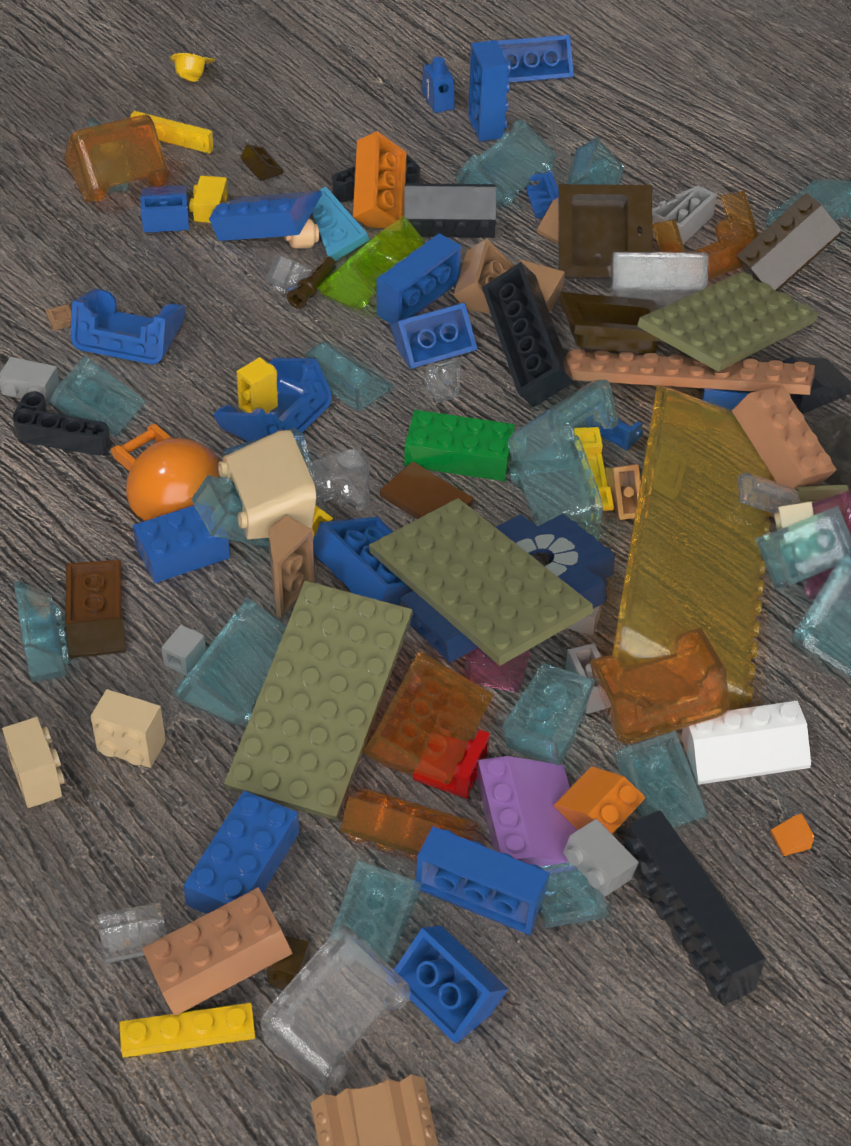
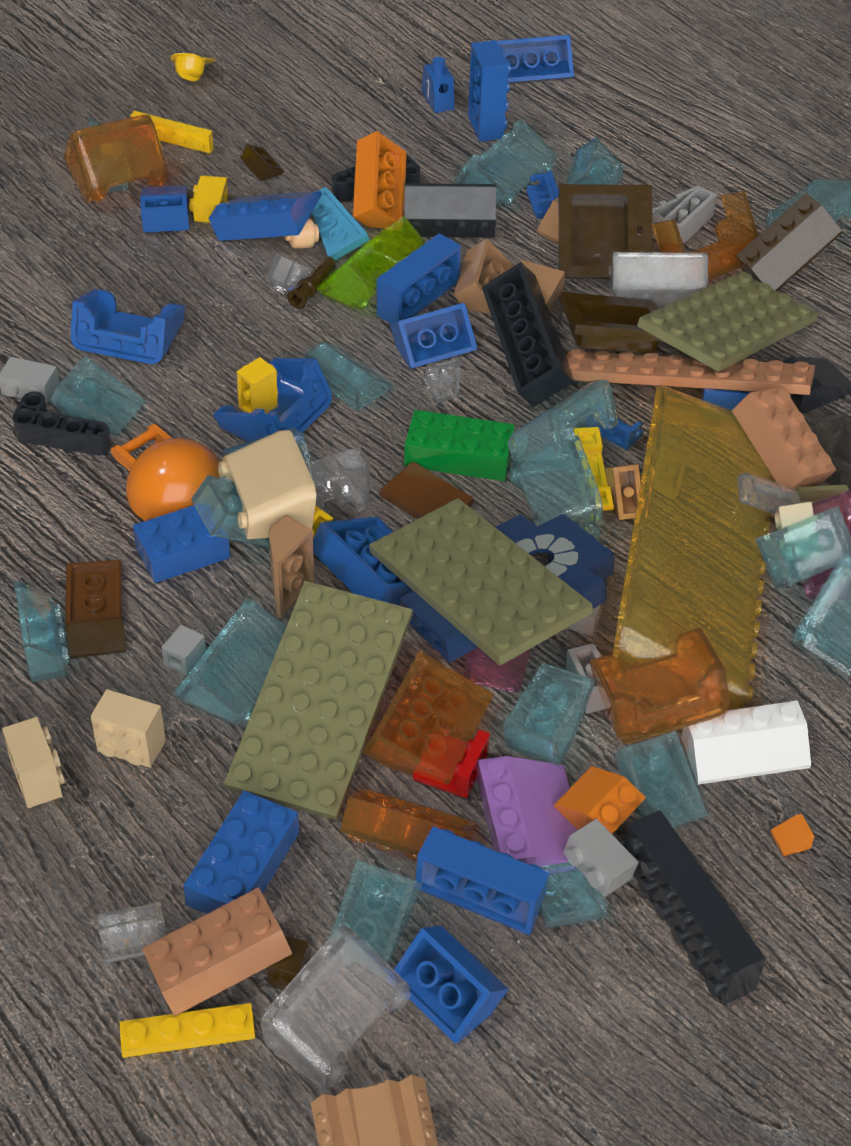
medium nougat tile [46,304,72,331] -> none

